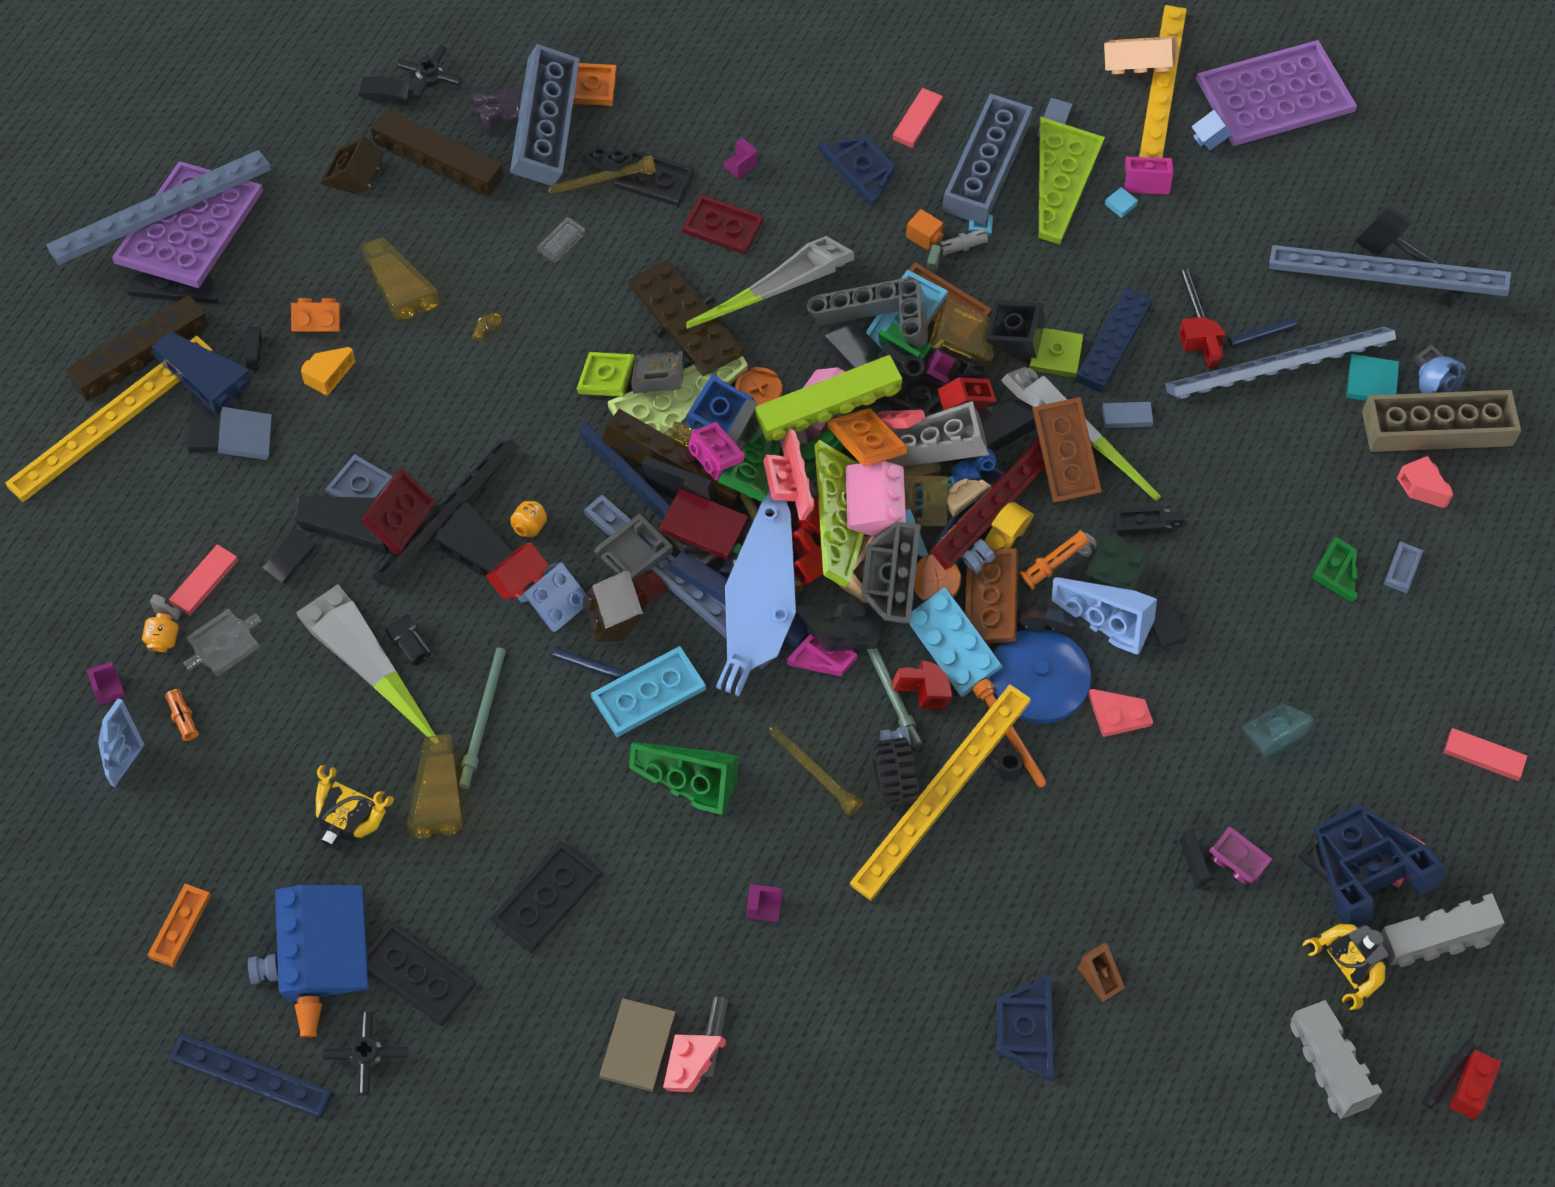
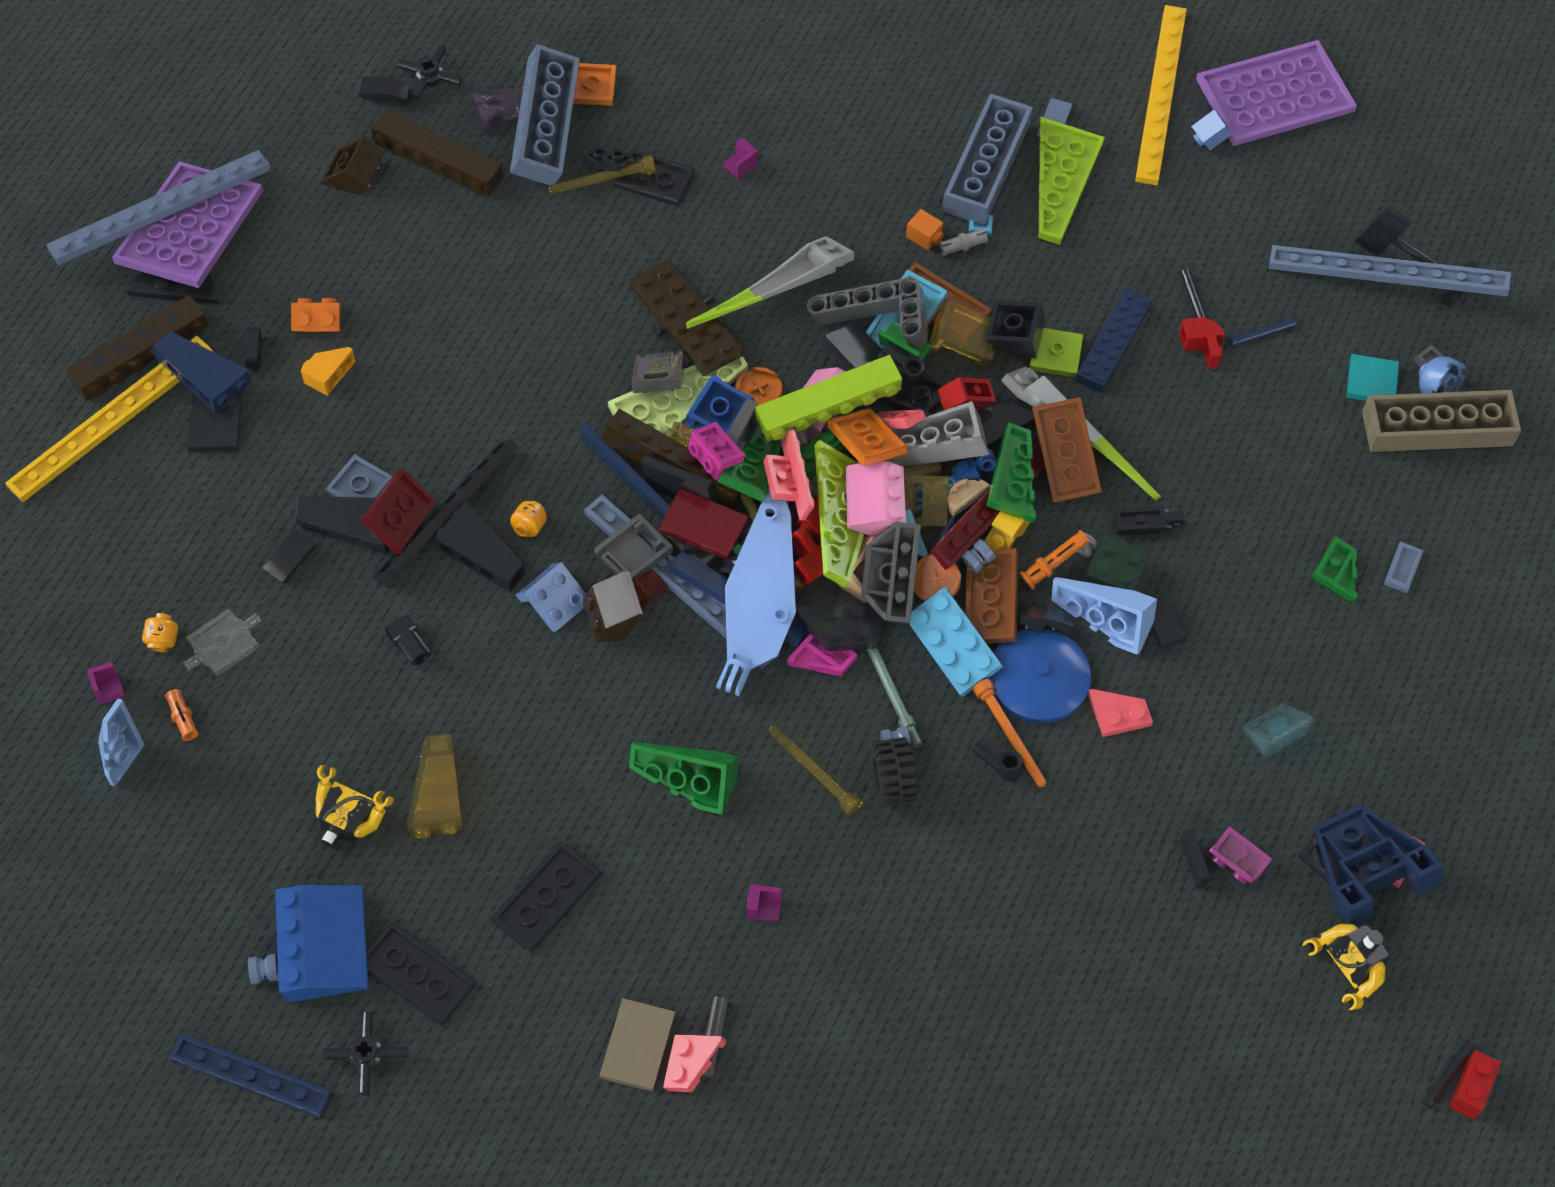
orange plate [148,884,211,968] -> none
light grey tile [150,594,181,621] -> none
coral tile [169,545,238,616] -> none
sand blue tile [218,407,272,460] -> none
orange cone [294,996,322,1038] -> none
light grey plate [296,584,439,745] -> none
clear yellow slope [361,237,440,321] -> none
sand green bar [459,648,506,789] -> none
clear yellow arm [472,313,502,342] -> none
red brick [486,542,549,600] -> none
clear tile [537,217,585,263] -> none
dark blue bar [553,648,627,679] -> none
lime plate [577,352,635,397] -> none
medium azure plate [591,646,706,737] -> none
dark red tile [682,194,764,255] -> none
dark blue wing [818,136,895,206] -> none
yellow plate [850,685,1031,901] -> none
coral tile [892,88,943,148] -> none
red brick [892,661,952,710] -> none
magenta panel [924,347,956,383] -> none
sand green tile [926,244,941,275] -> none
black gear [955,356,985,379] -> none
dark blue wing [996,975,1054,1080] -> none
dark orange slope [1078,943,1125,1002] -> none
sand blue tile [1102,402,1153,428] -> none
light nougat slope [1104,36,1177,74] -> none
medium azure tile [1105,187,1138,218] -> none
dark pink panel [1124,157,1173,194] -> none
sand blue plate [1165,327,1396,399] -> none
light grey wedge [1290,1000,1382,1119] -> none
light grey wedge [1381,893,1504,967] -> none
coral slope [1397,456,1453,508] -> none
coral tile [1443,728,1527,781] -> none
none -> green wing [986,422,1036,523]

